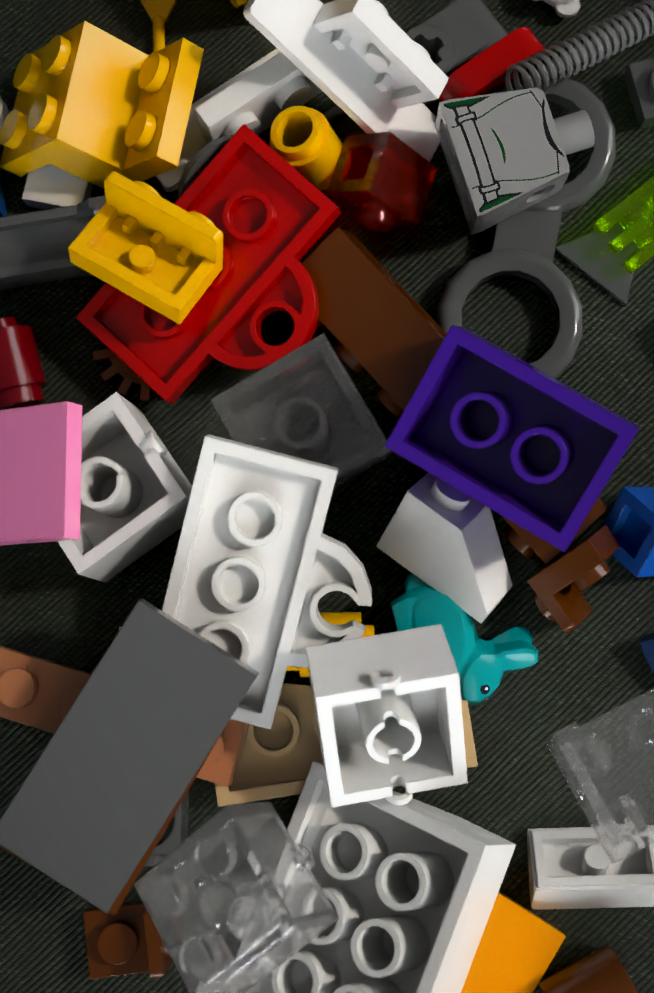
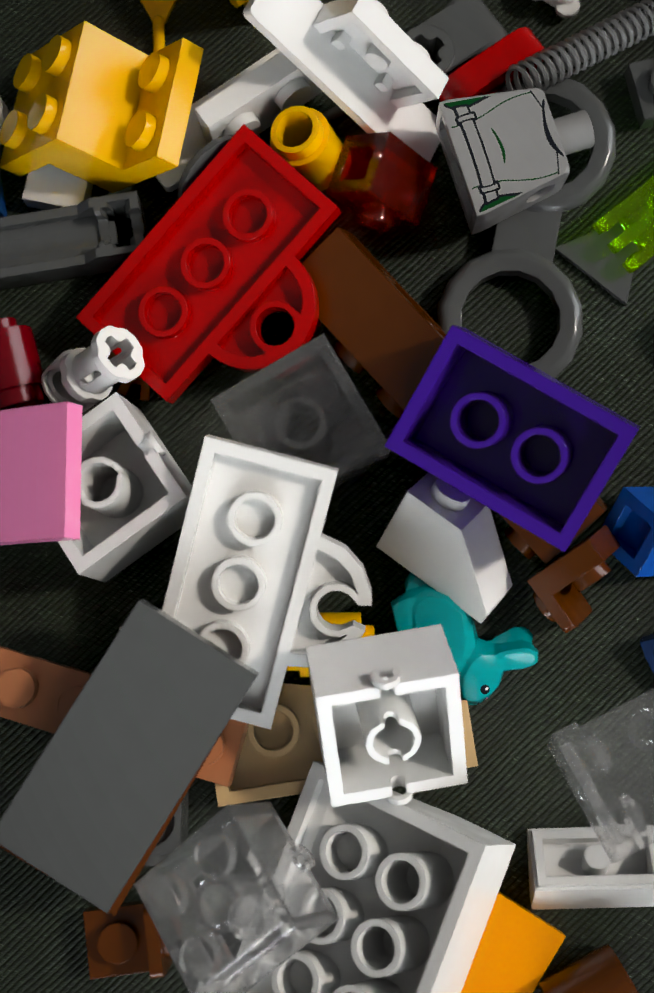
yellow bracket [68,171,223,325] -> none
none -> white connector [41,325,145,412]

